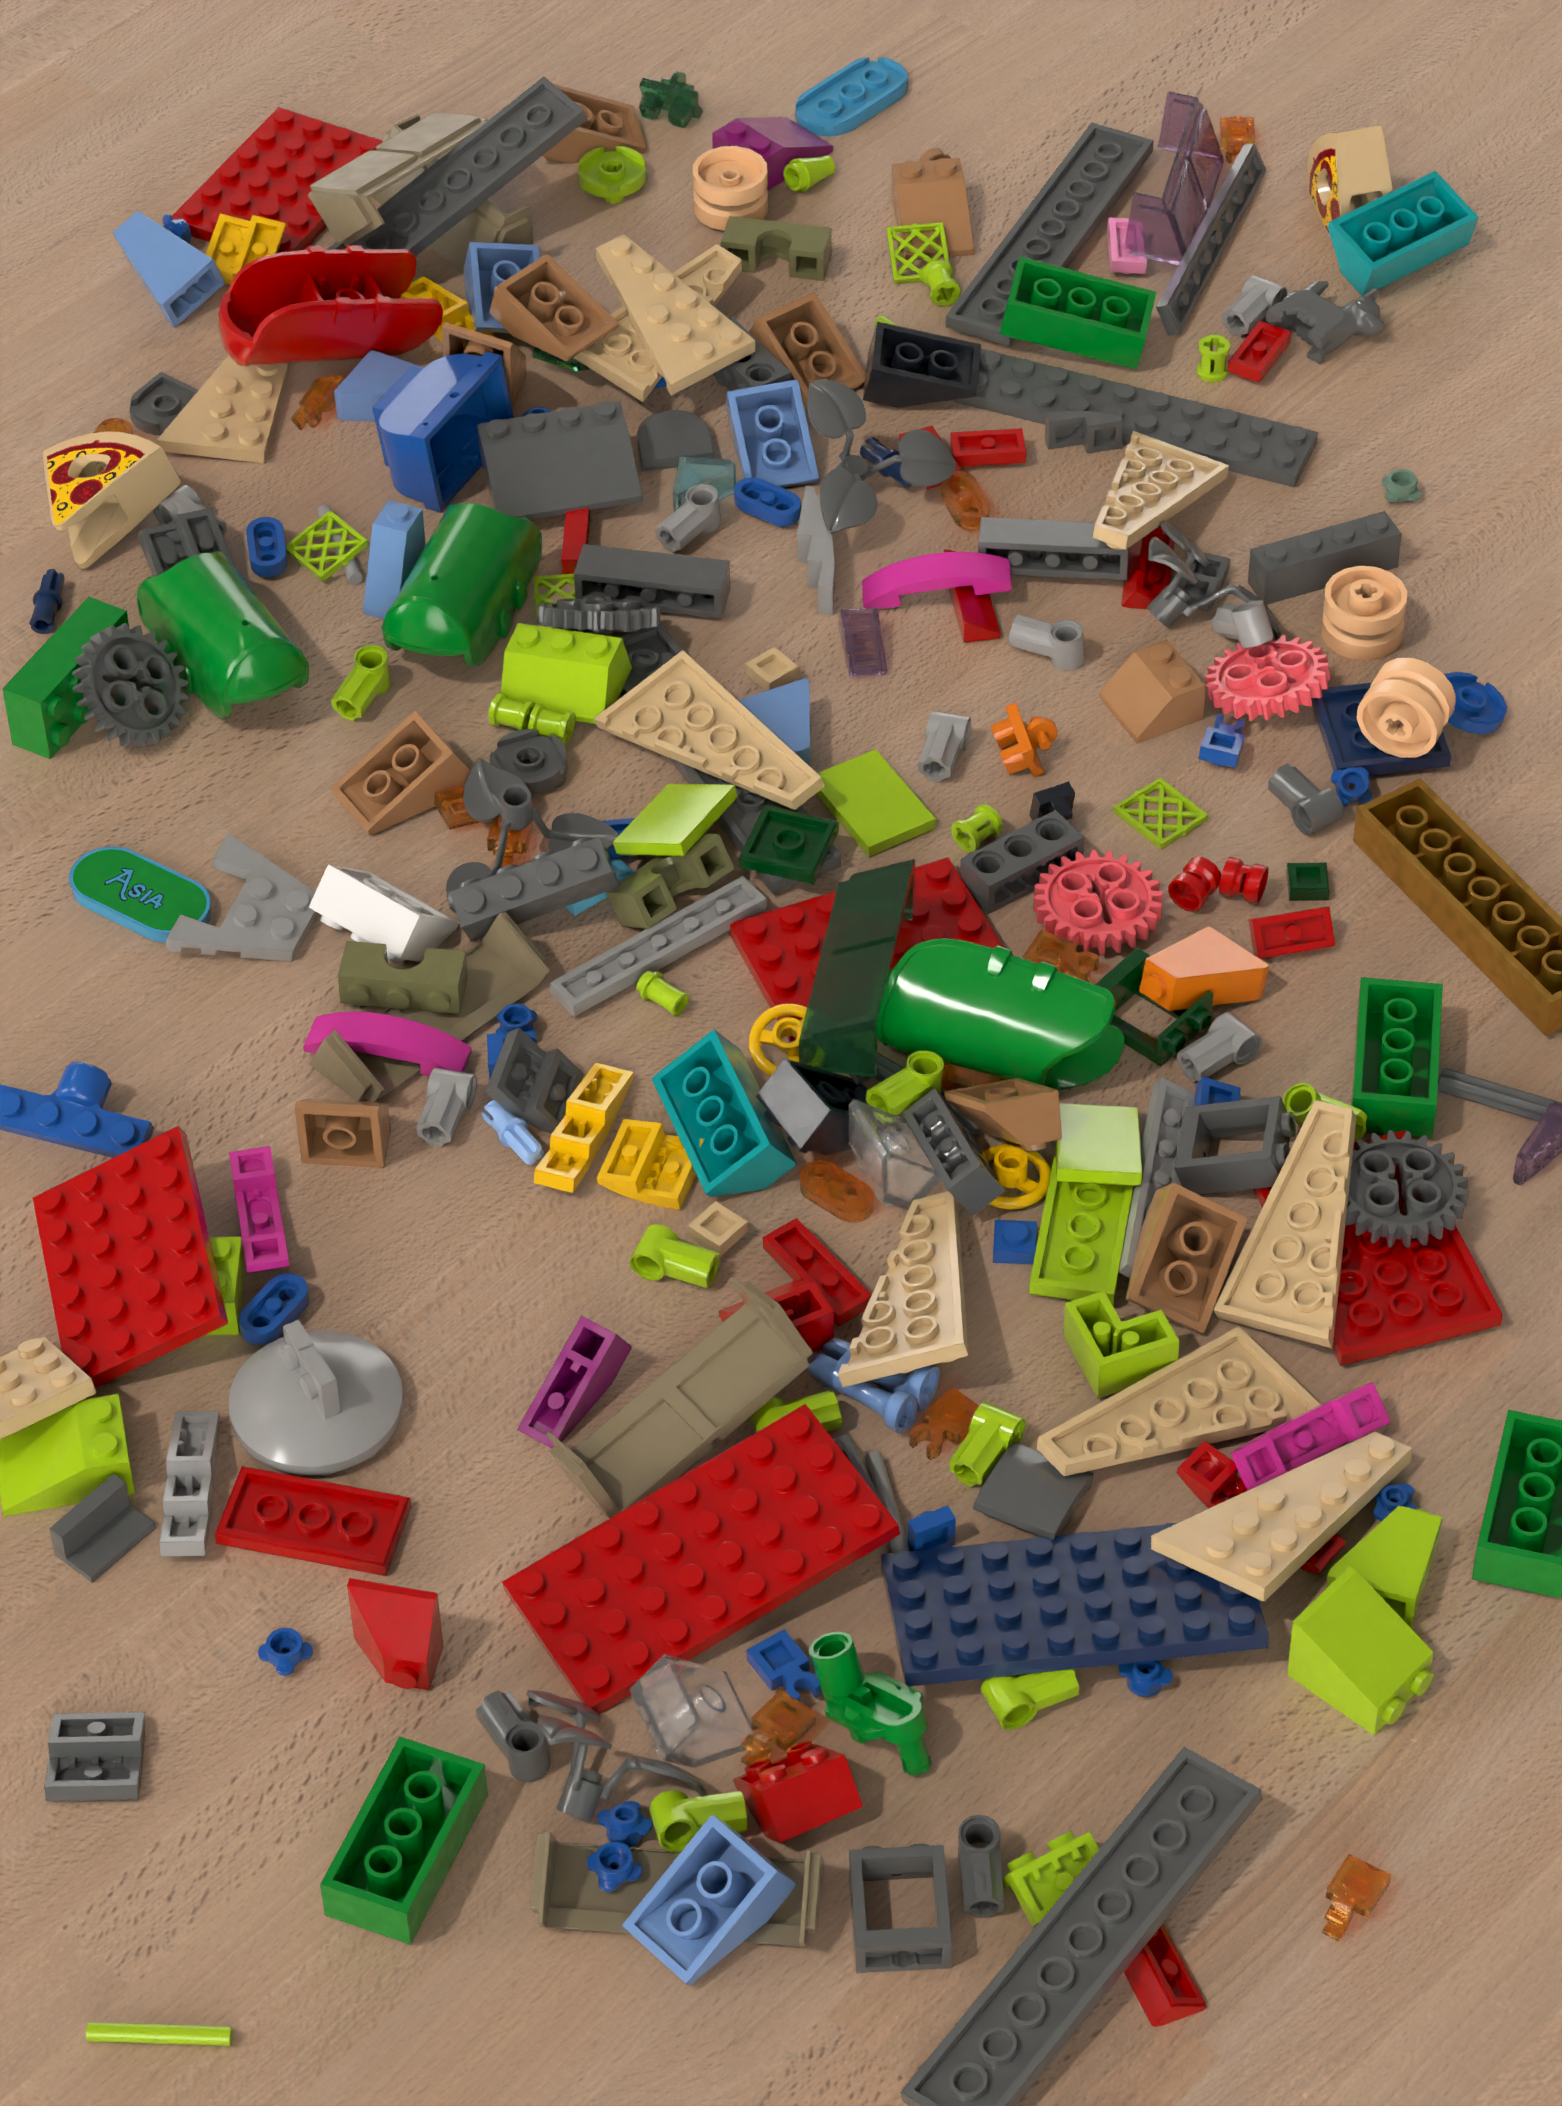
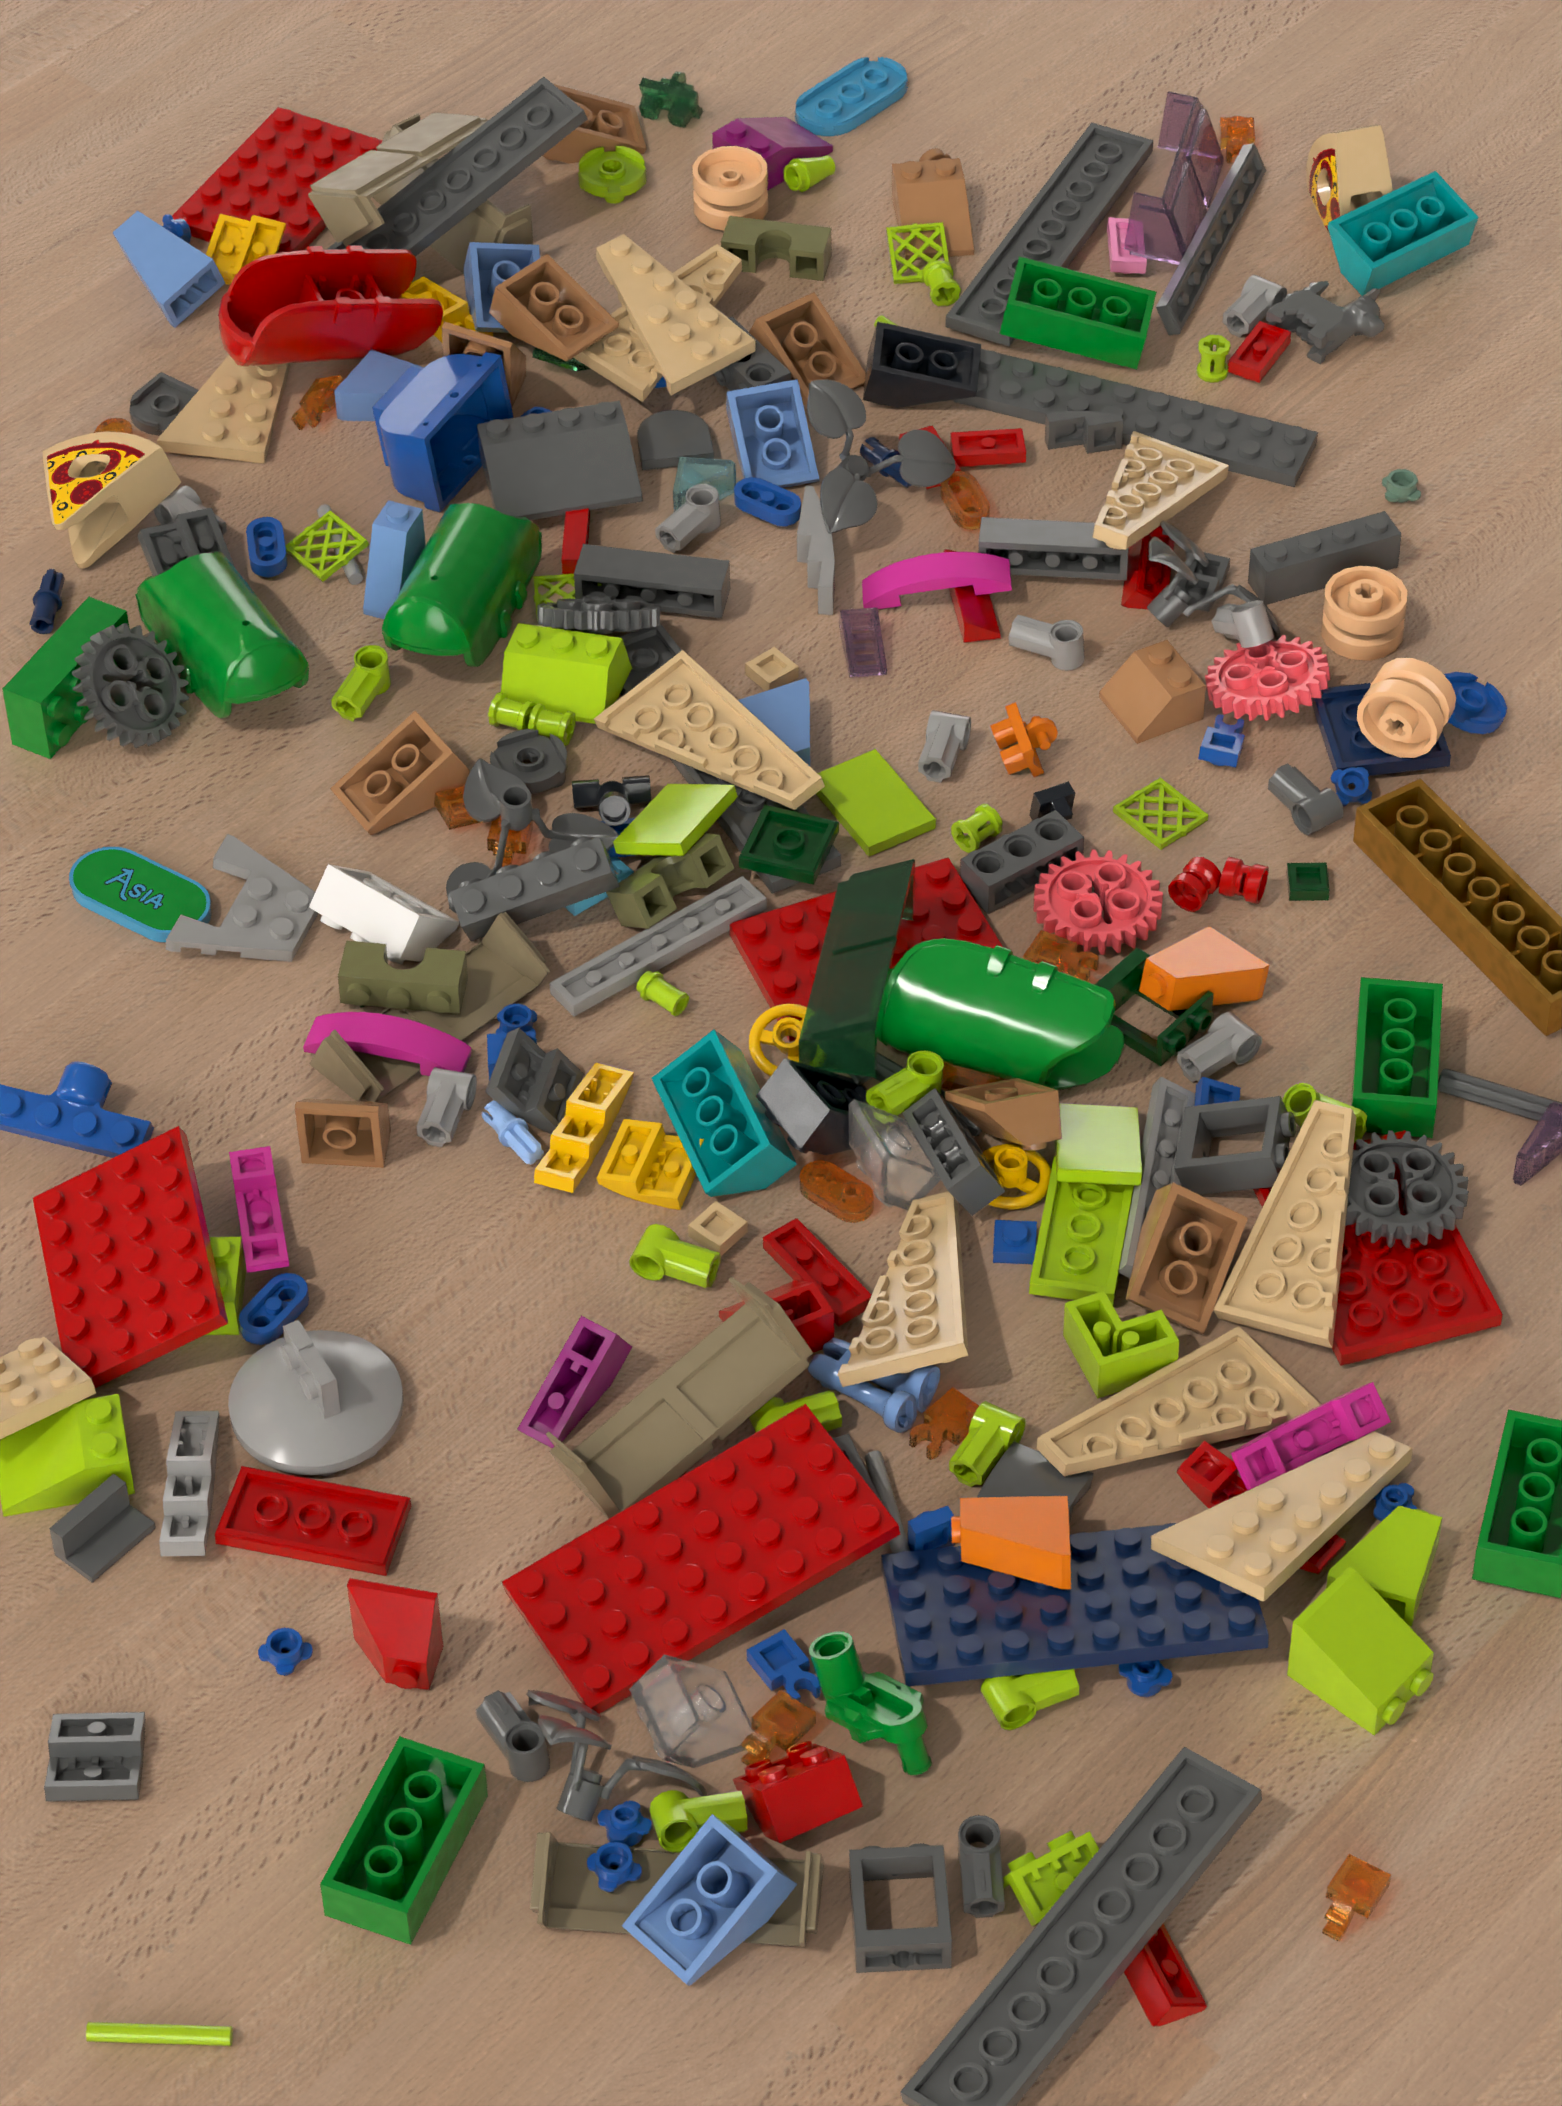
red plate [1248,906,1336,959] -> none
none -> black bar [572,775,651,826]
none -> orange slope [951,1496,1071,1589]

